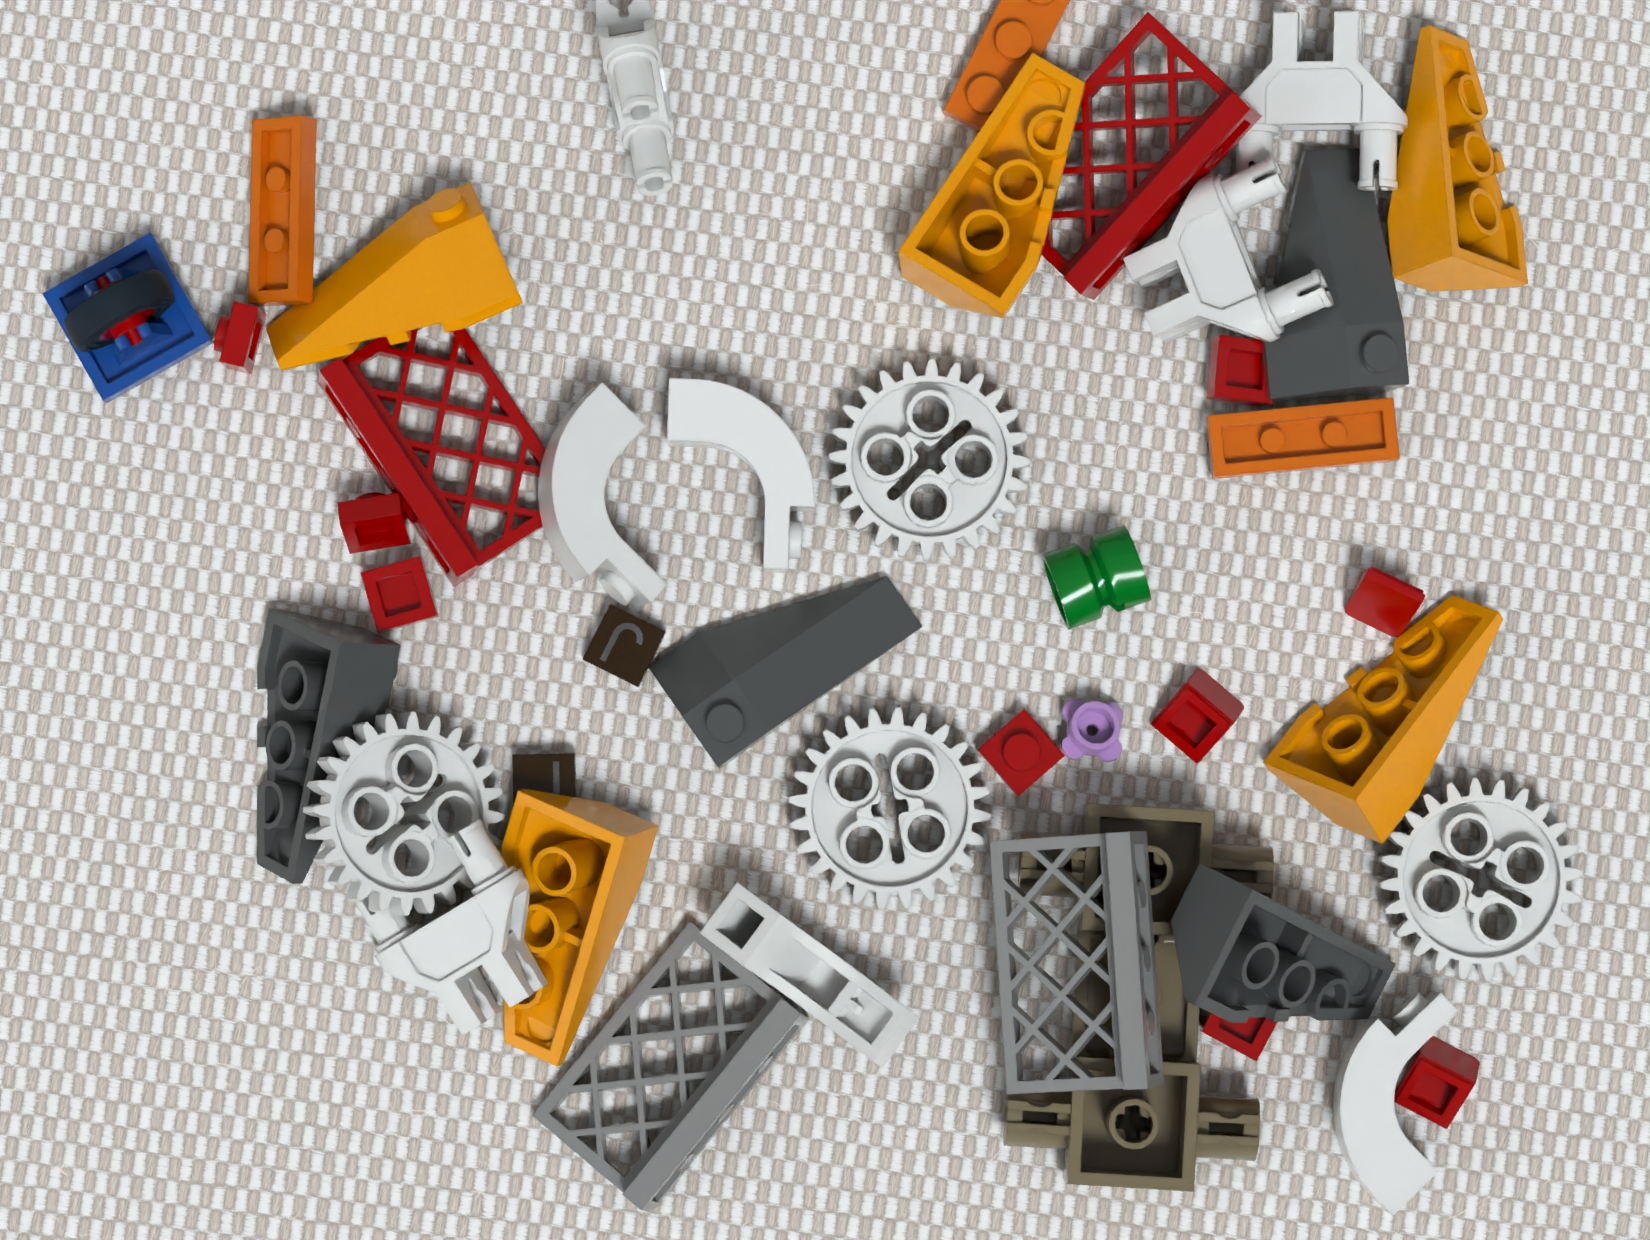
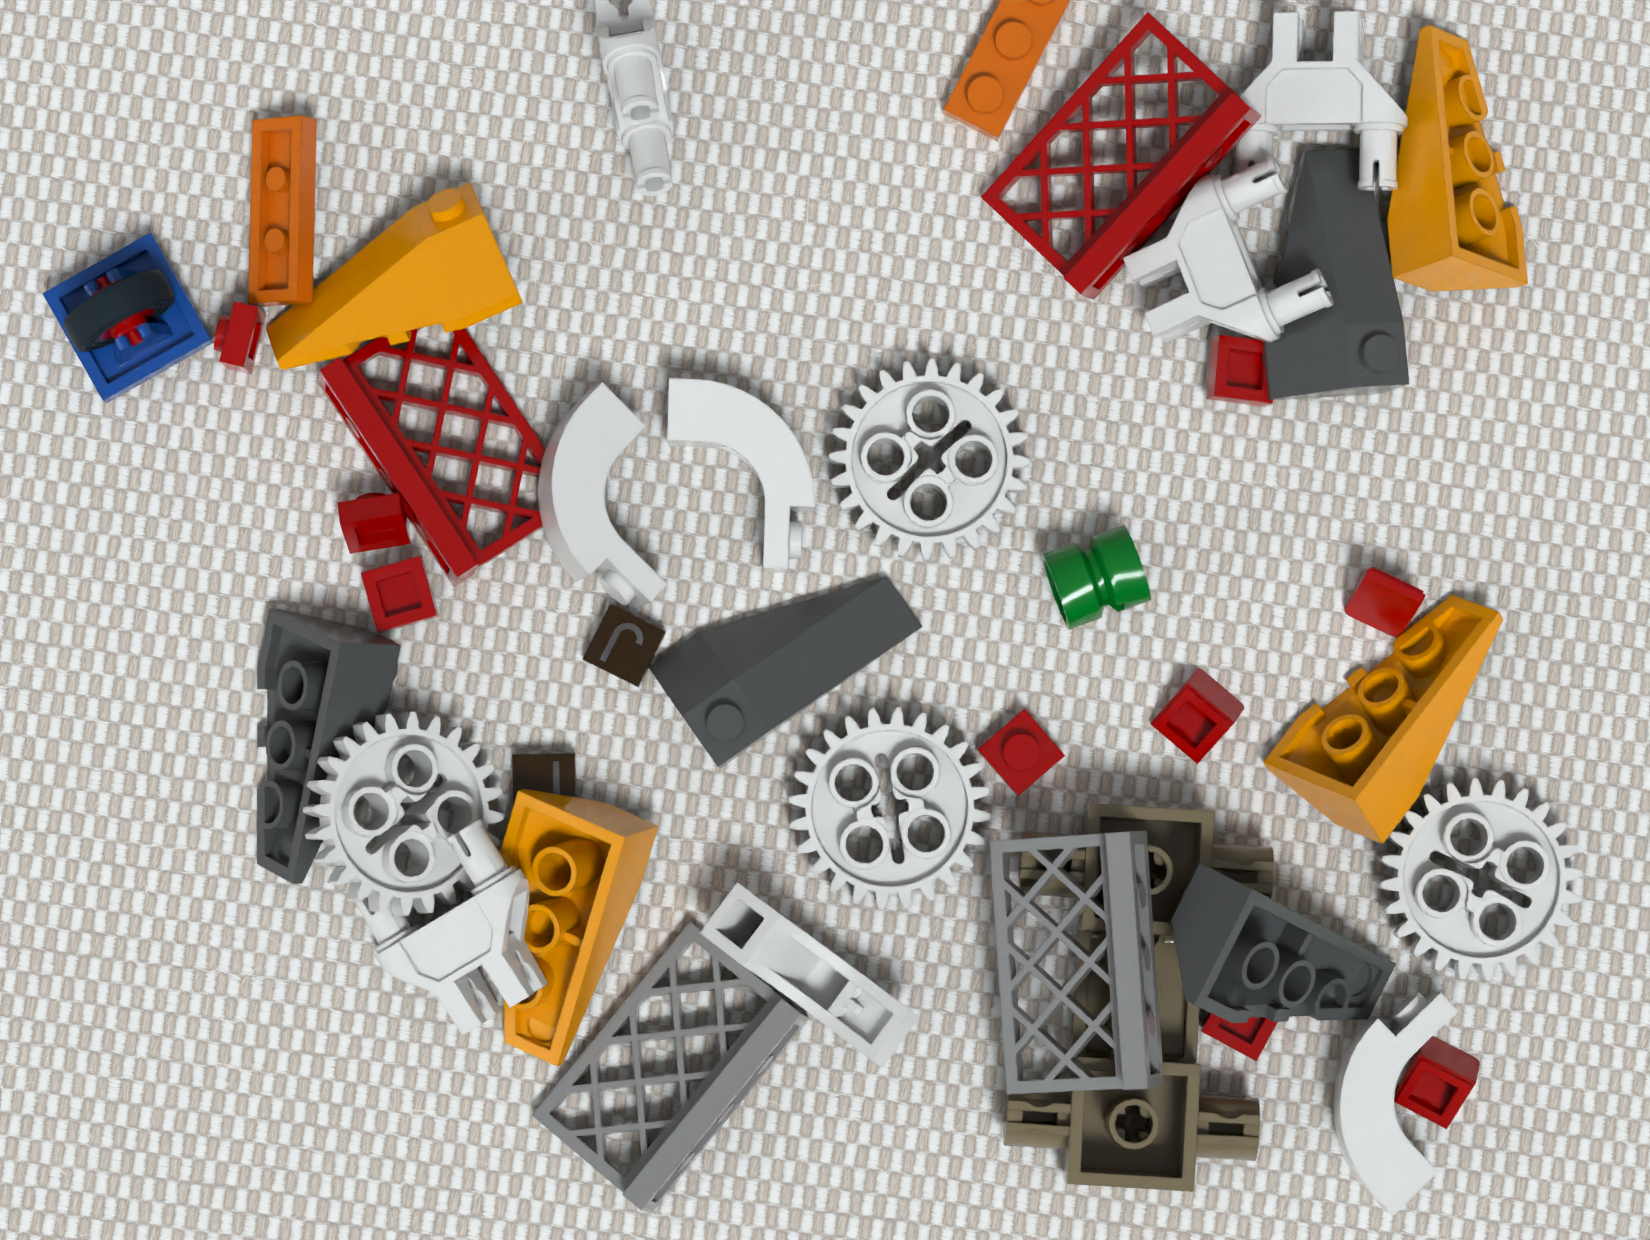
light orange wedge [898,53,1085,318] -> none
lavender plate [1061,699,1123,762] -> none
orange plate [1206,397,1400,479] -> none

